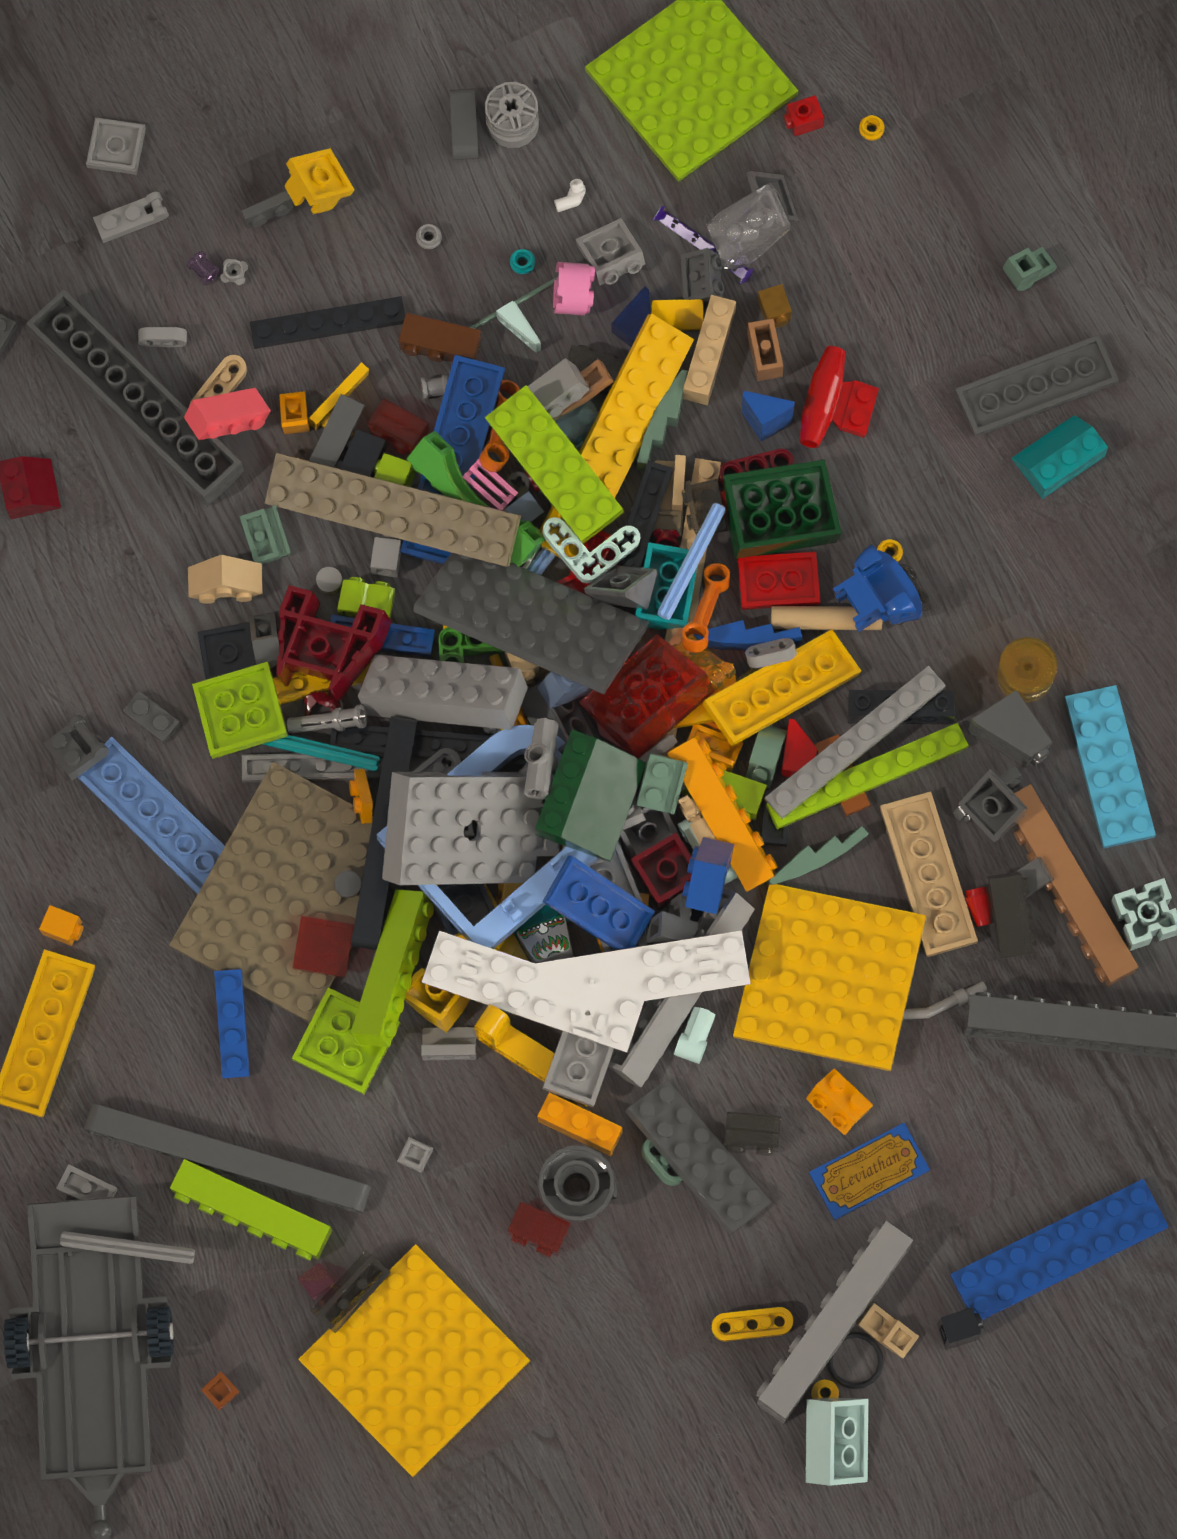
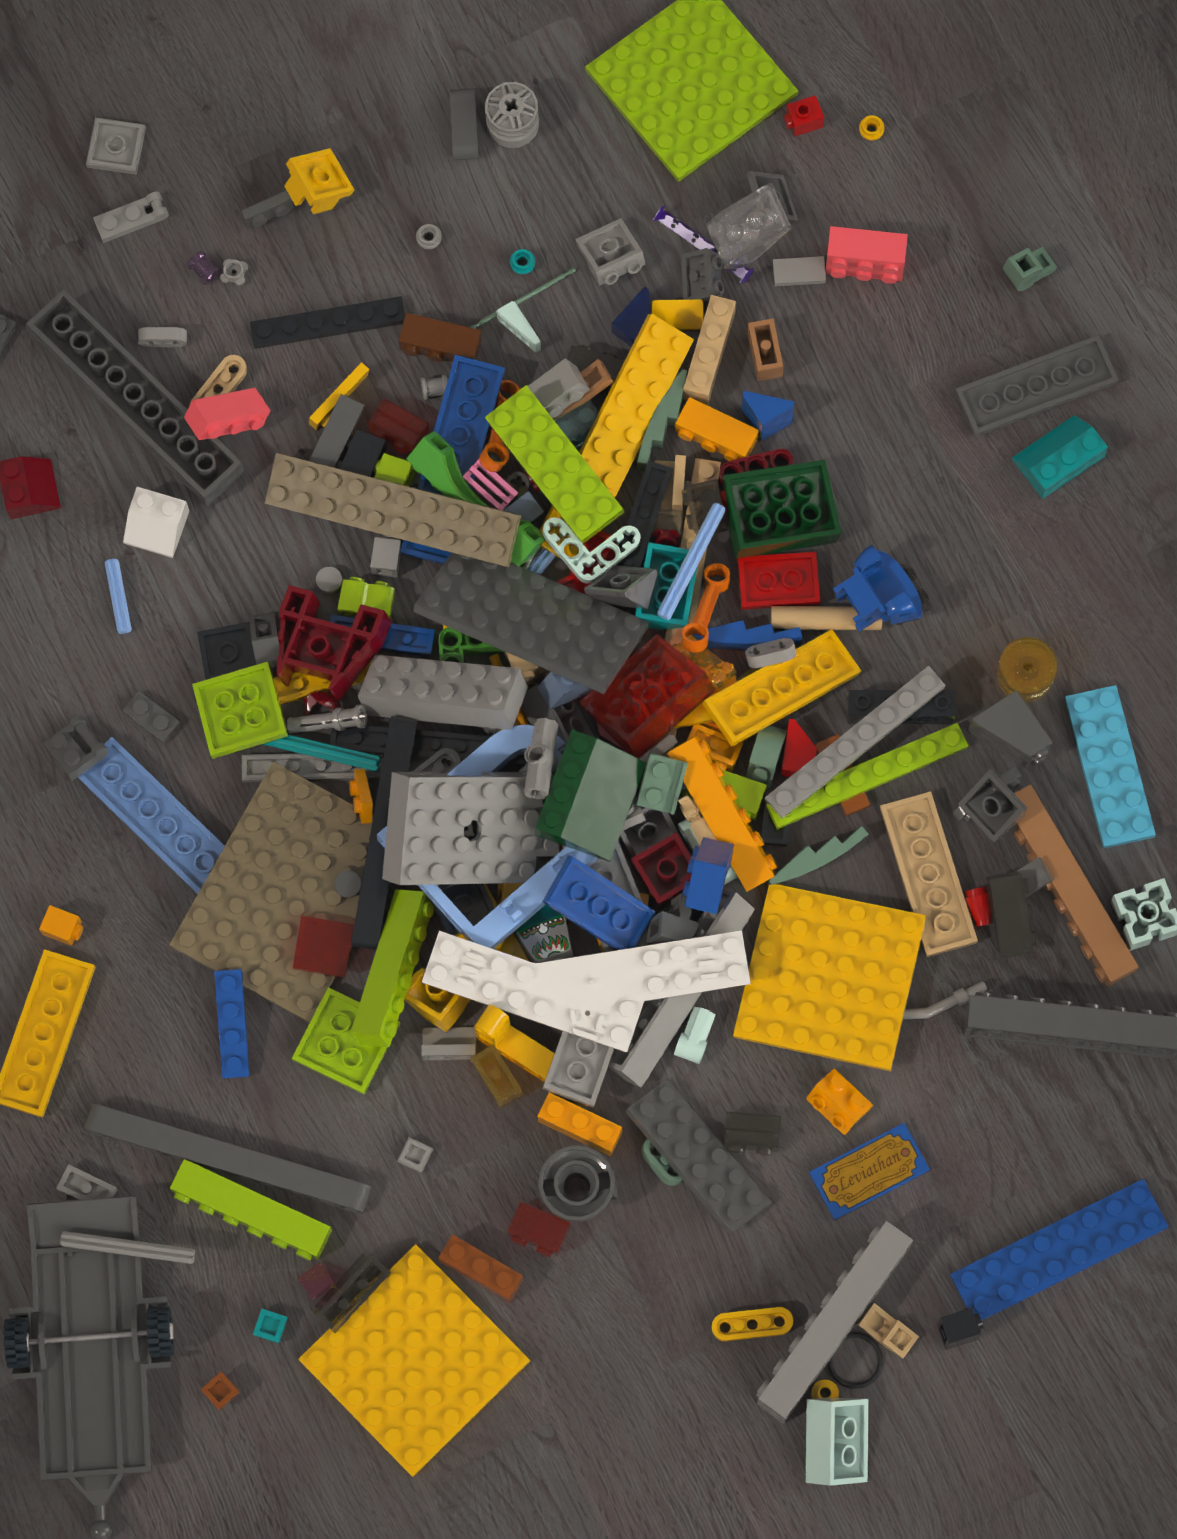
tan brick [188,555,263,604] -> none
sand green plate [239,505,291,564] -> none
light orange slope [279,391,310,434] -> none
bright pink brick [553,262,595,316] -> none
white arm [554,179,586,212] -> none
pearl gold brick [757,284,792,328] -> none
red plate [799,346,879,448] -> none
yellow plate [877,539,903,562] -> none
none -> light blue axle [105,559,132,634]
none -> white slope [123,487,189,558]
none -> teal plate [253,1309,288,1344]
none -> dark orange brick [438,1234,523,1303]
none -> clear yellow brick [470,1044,523,1109]
none -> light orange brick [675,397,759,461]
none -> light grey tile [773,256,826,287]
none -> coral brick [825,226,908,284]

